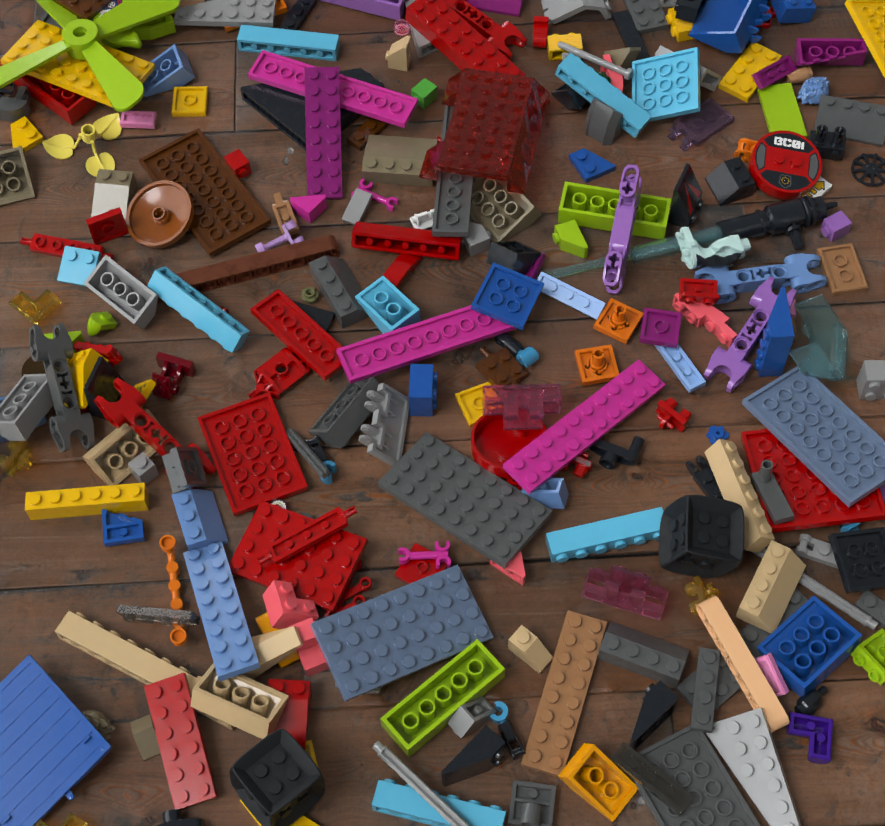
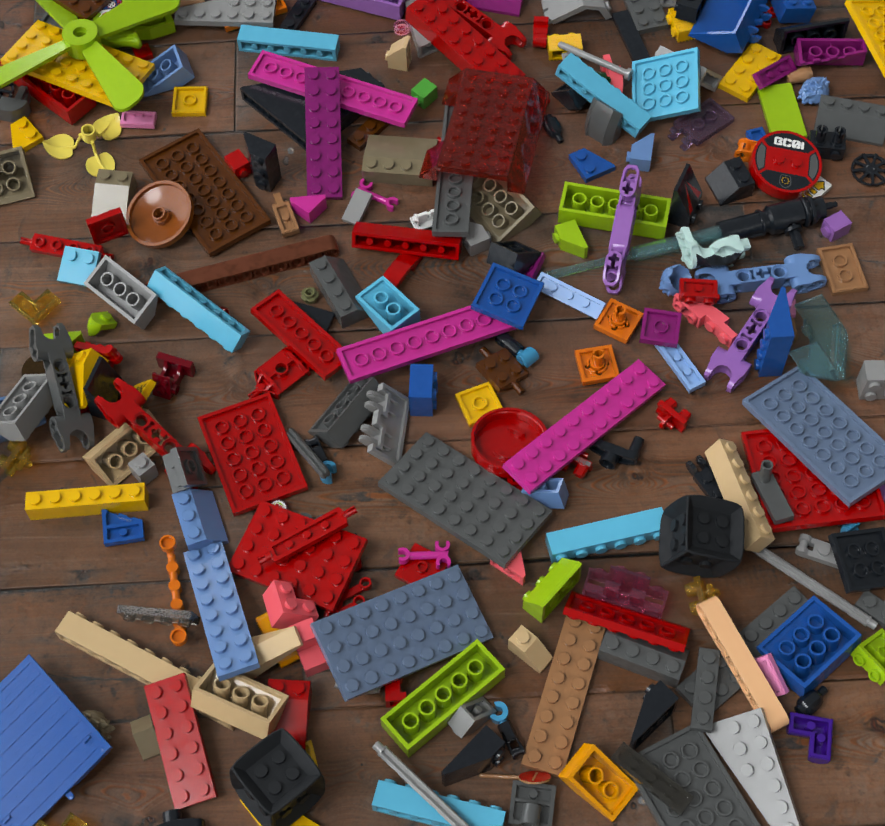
lavender bar [254,219,305,253] -> none
clear pink piece [482,384,562,430] -> none
dark tan slope [604,47,641,69] -> none
blue plant [706,425,729,445] -> none
tan slope [735,540,806,634] -> none
none -> red tile [132,43,154,61]
none -> black slope [243,132,282,192]
none -> red leg [385,678,407,708]
none -> piece [479,771,551,784]
none -> lime slope [522,558,582,623]
none -> black plant [542,114,564,144]
none -> red plate [563,591,690,653]
none -> medium blue slope [626,133,655,172]
none -> medium blue hair [659,264,692,296]
none -> blue tile [745,127,766,141]
none -> black slope [773,17,850,55]

